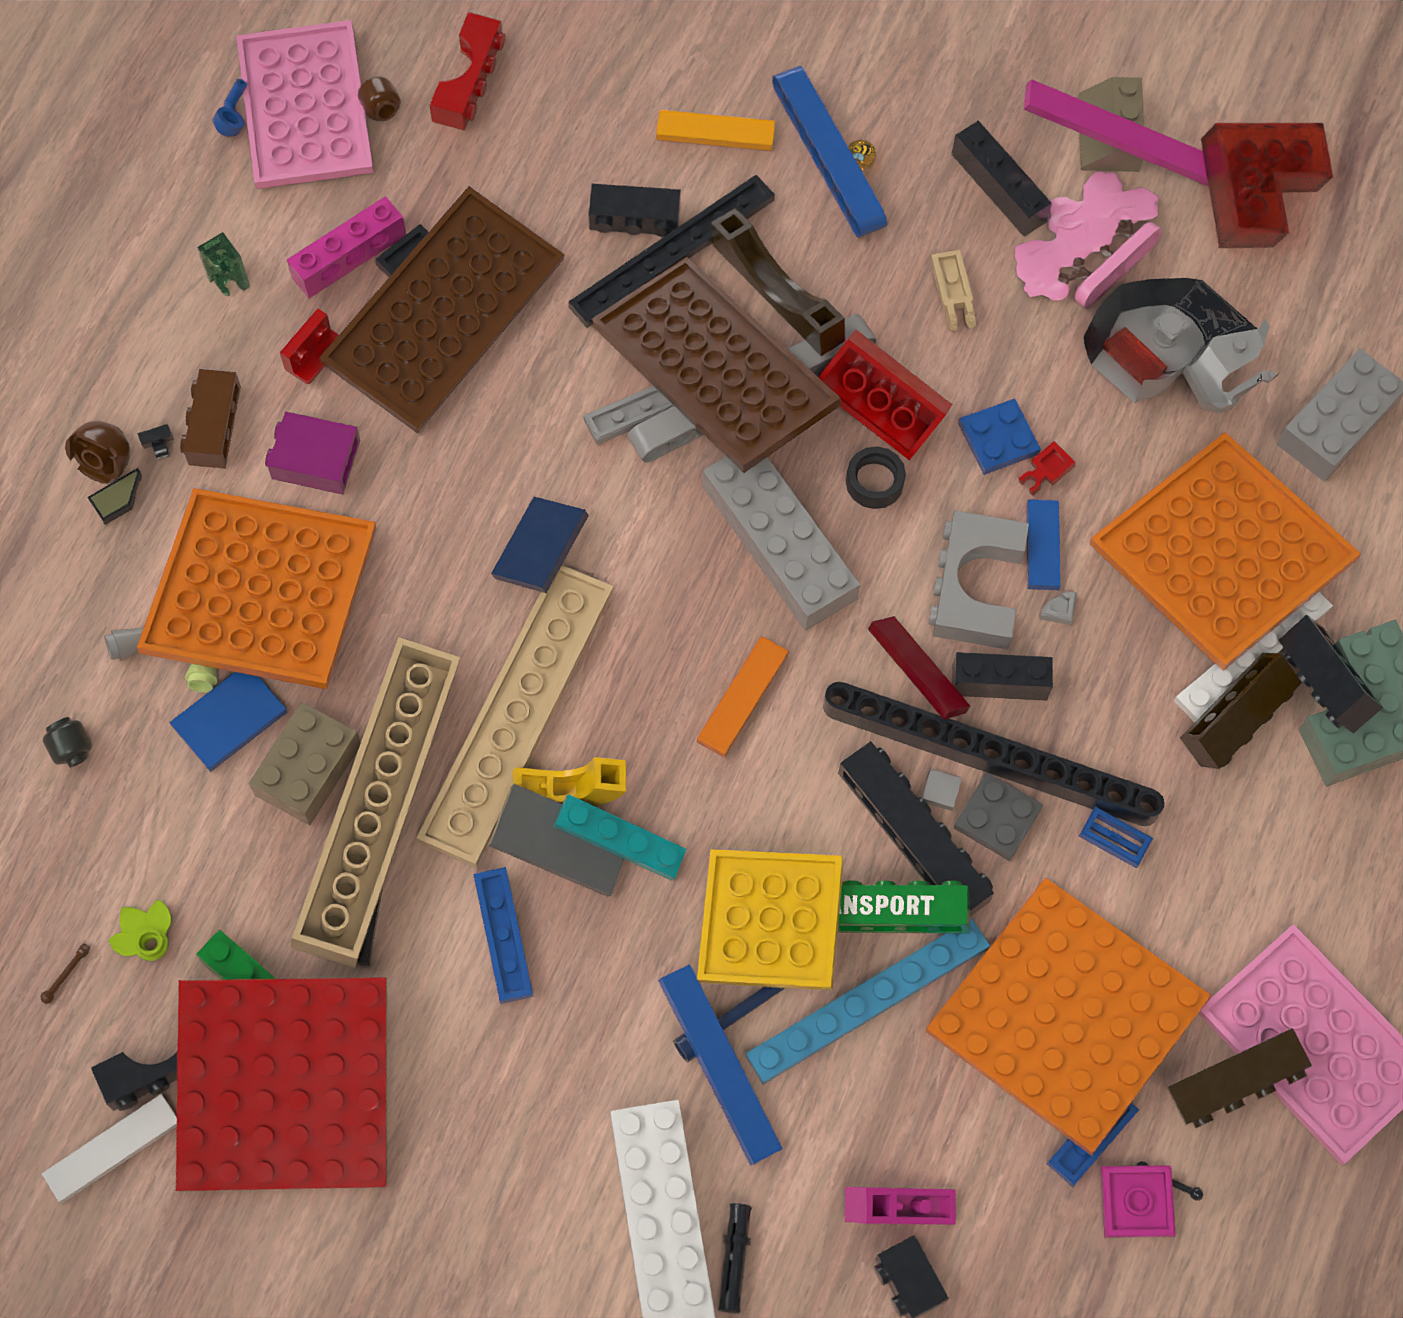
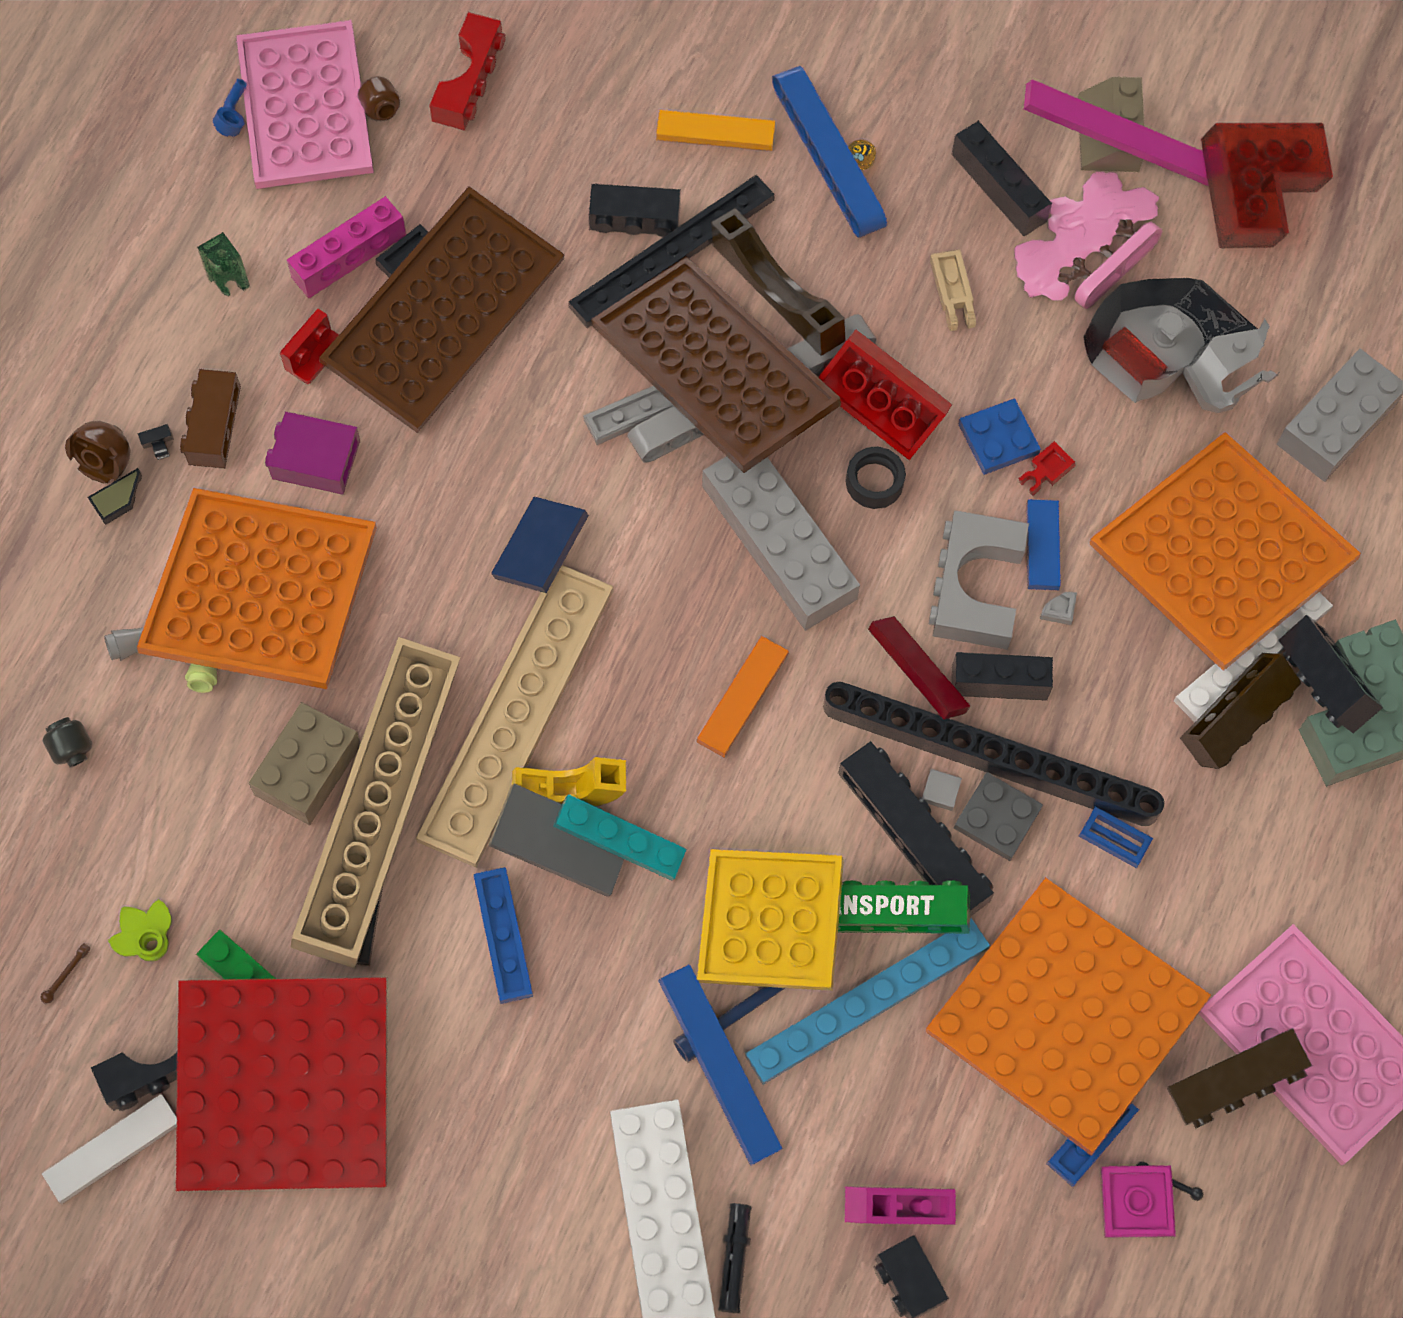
blue tile [169,672,288,772] -> none

